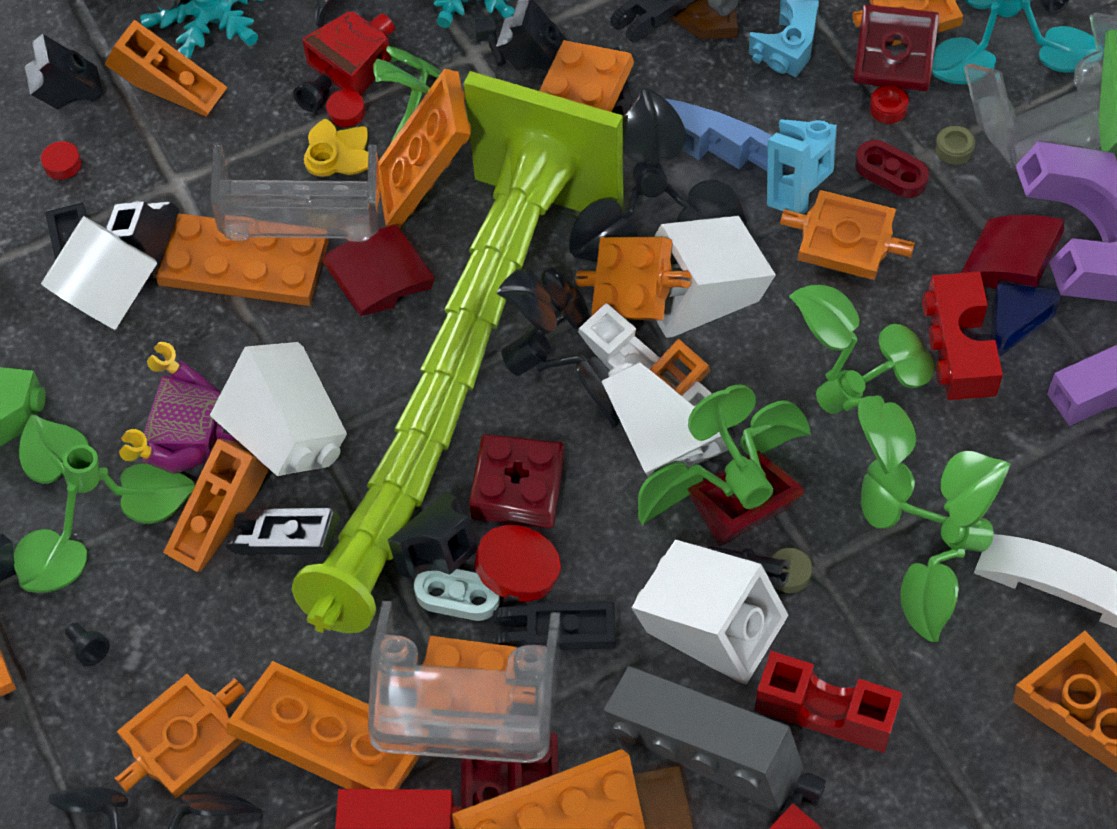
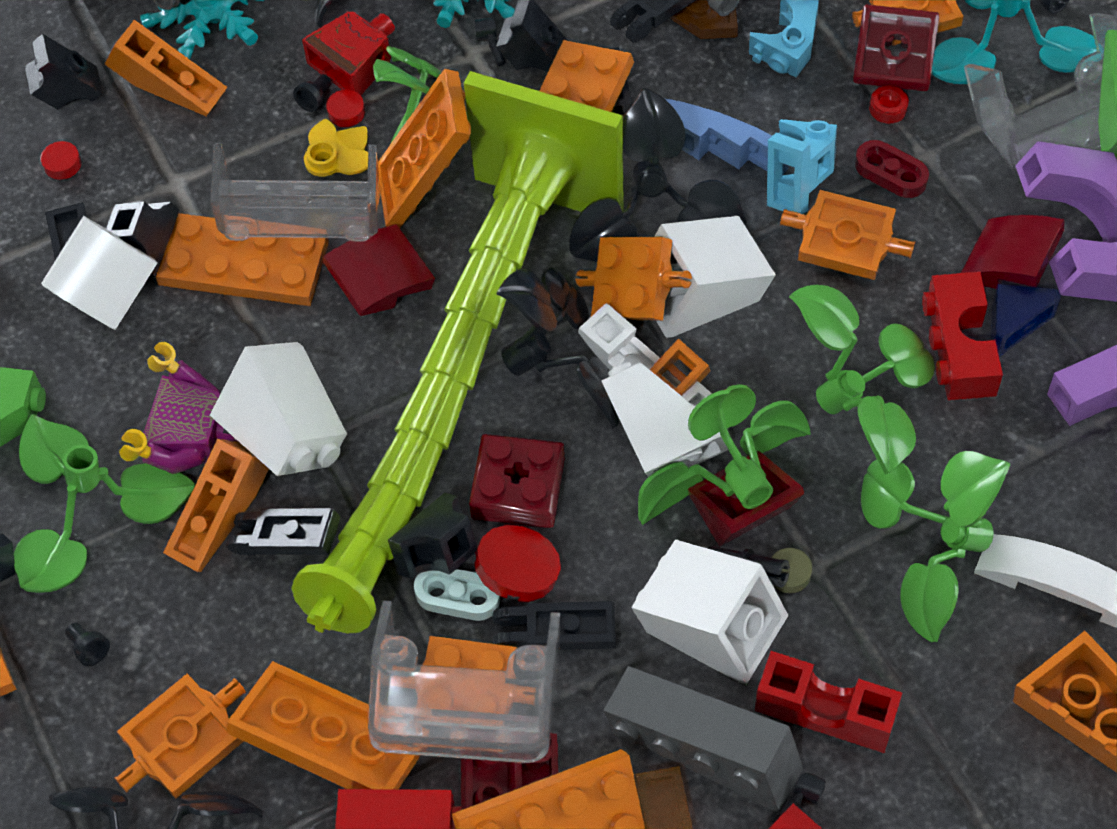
olive tile [935,126,975,165] -> none

